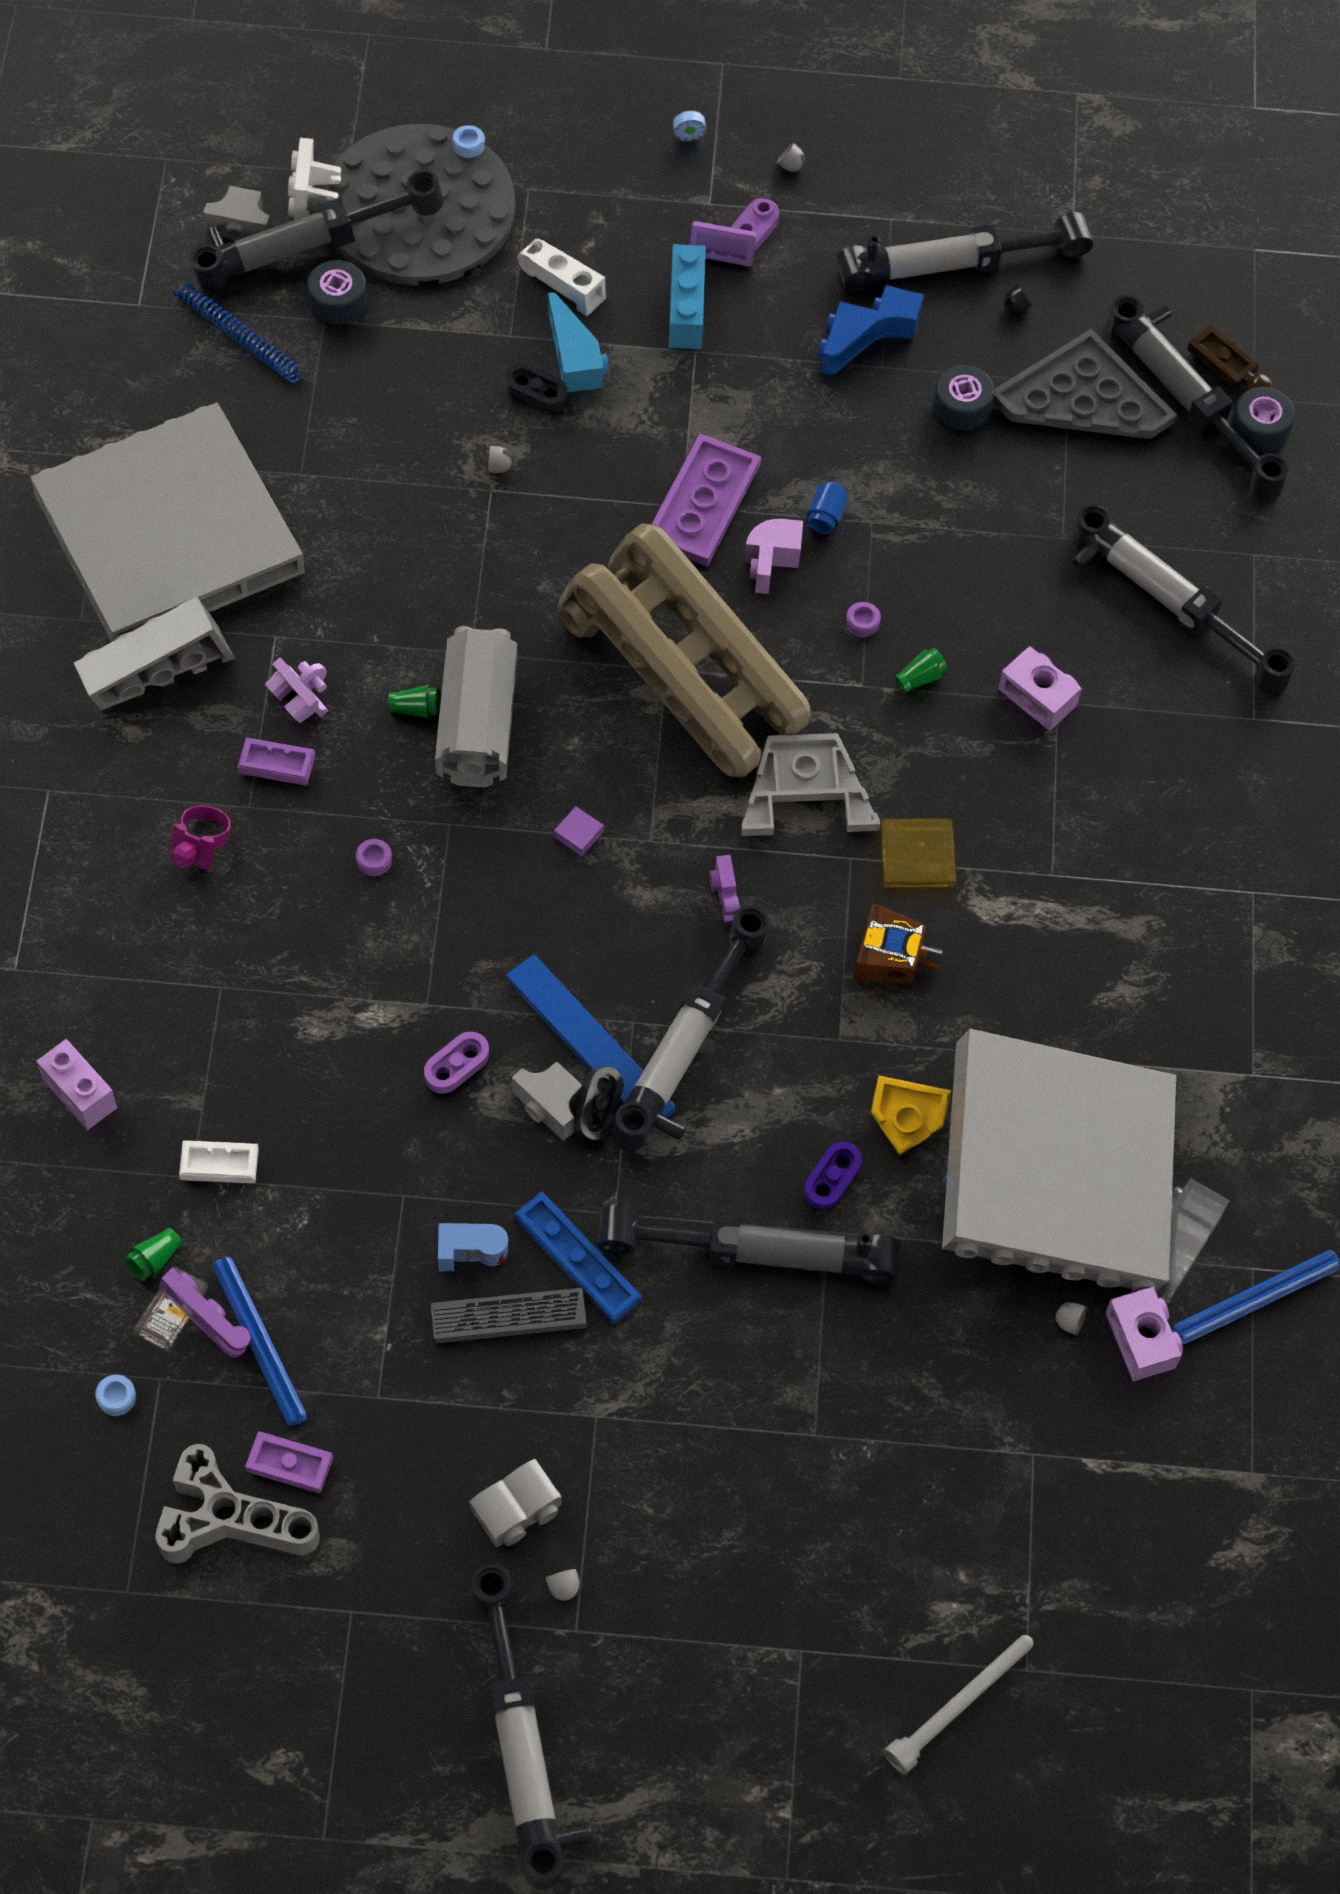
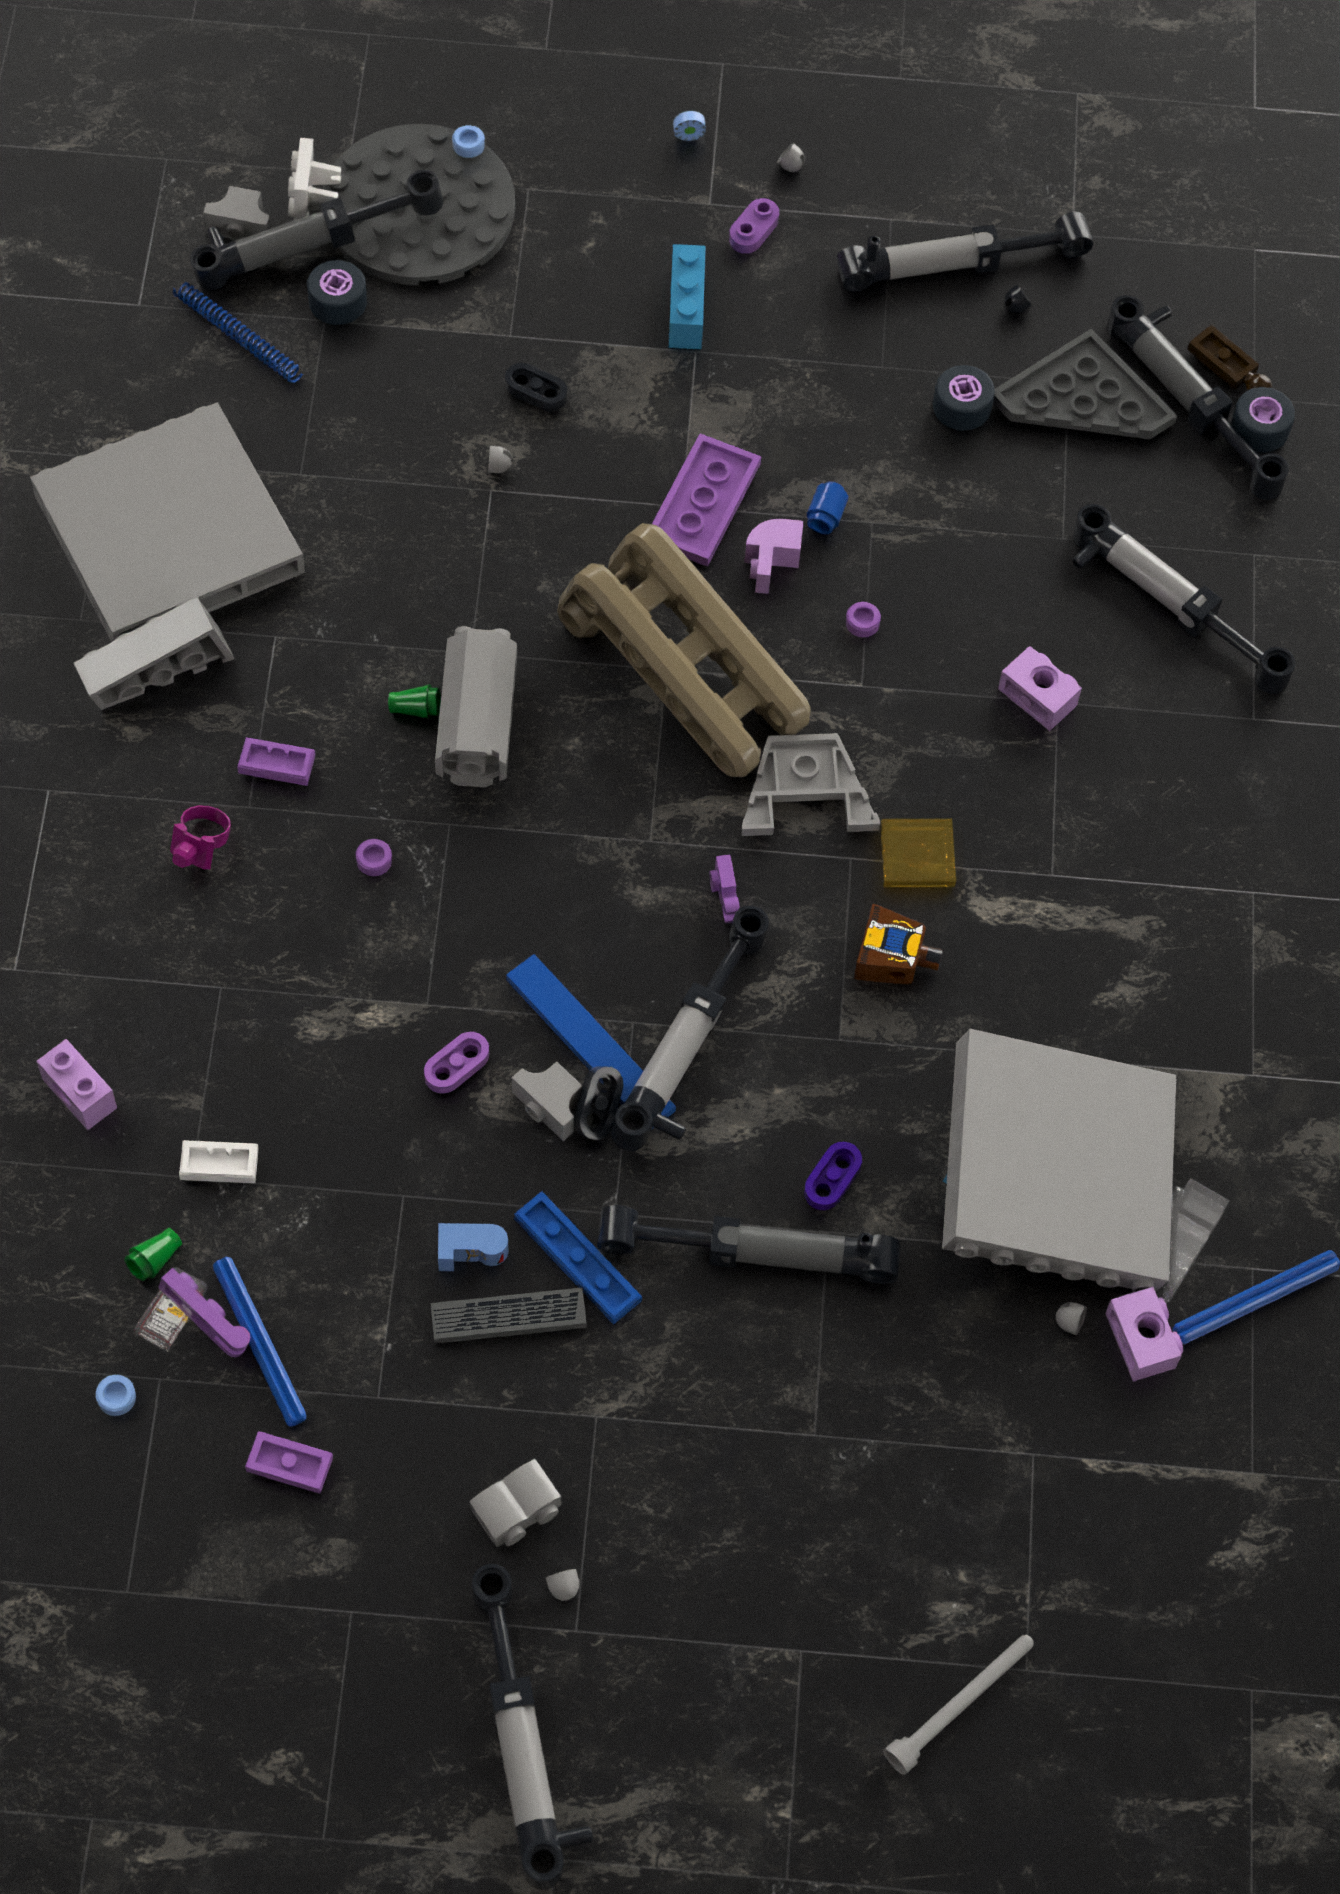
light grey beam [155,1444,320,1563] -> none
lavender hips [265,657,329,723] -> none
white leg [517,239,606,316] -> none
dark azure slope [548,292,609,392] -> none
medium lavender tile [554,806,604,856] -> none
medium lavender plate [689,221,757,267] -> none
blue arch [818,286,924,375] -> none
yellow plate [871,1076,951,1156] -> none
green cone [894,647,948,693] -> none

